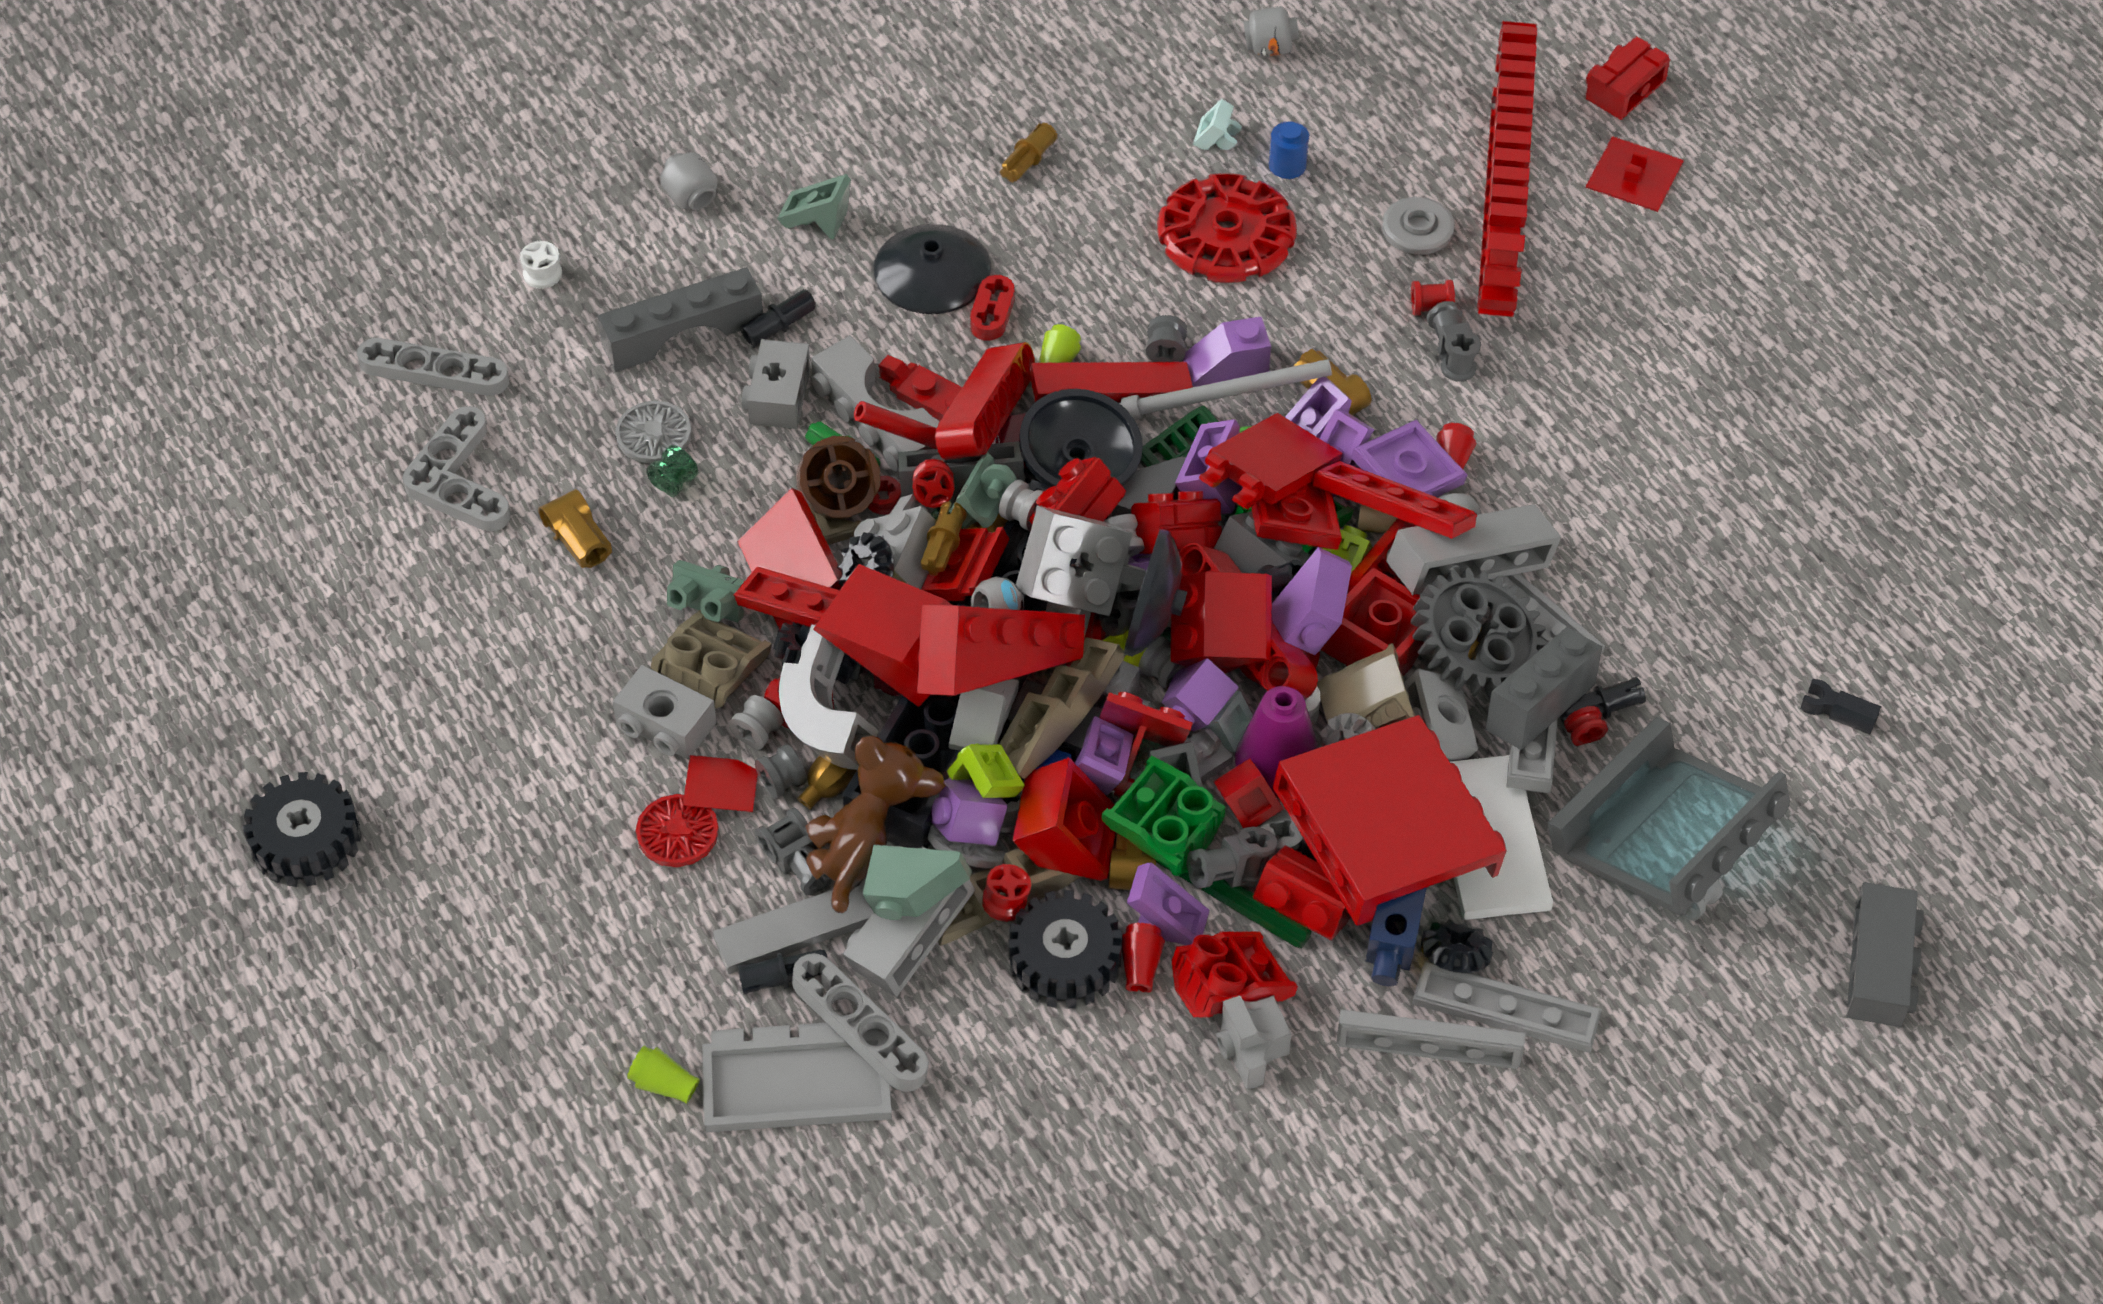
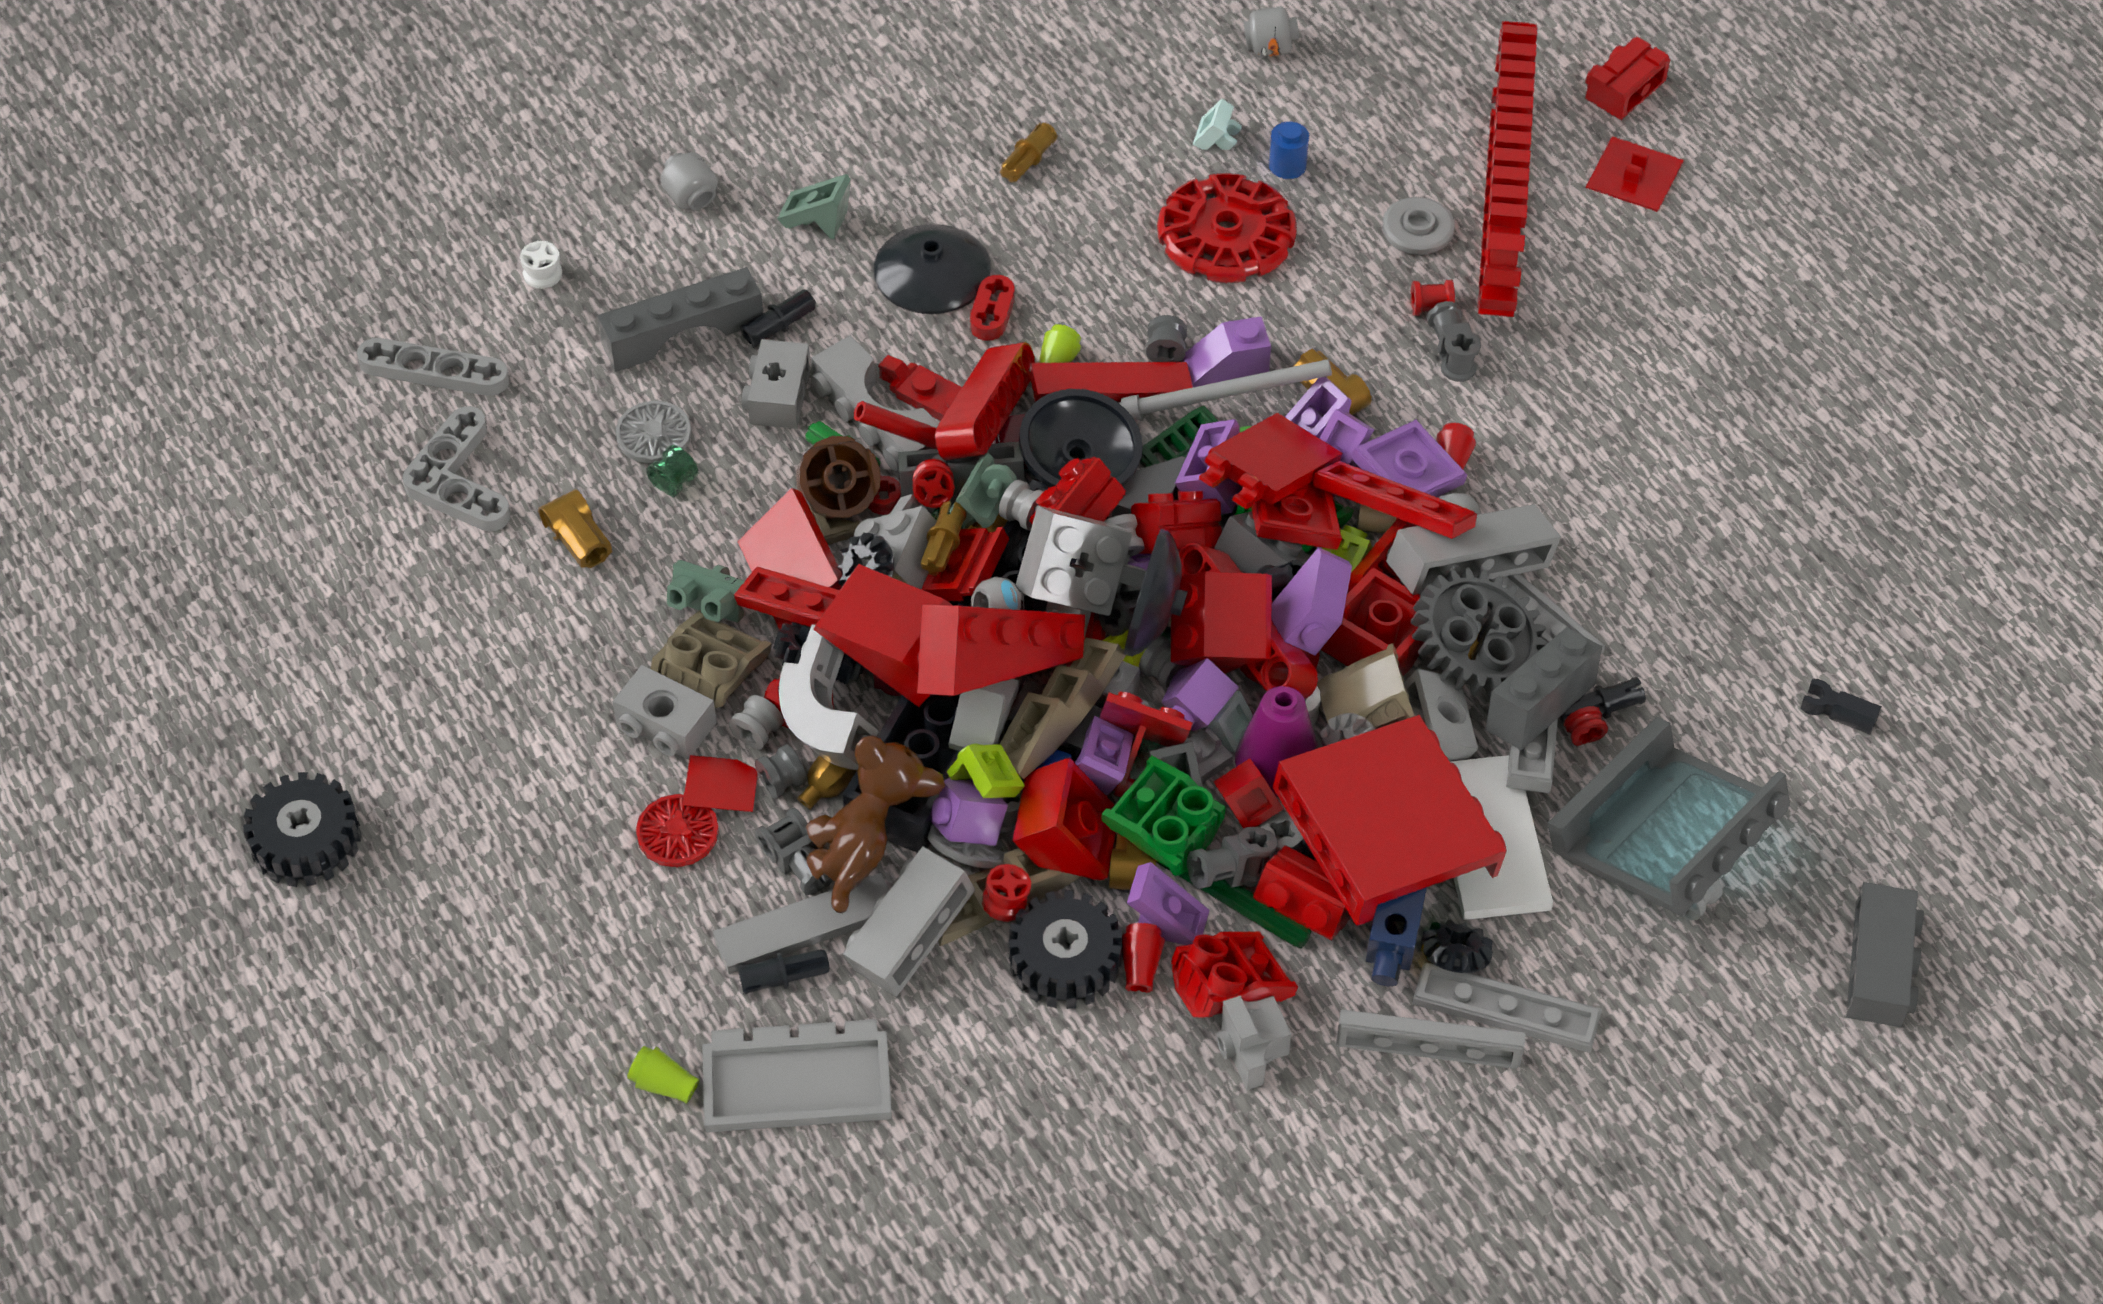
light grey beam [792,953,929,1092] -> none
sand green slope [863,845,972,920] -> none

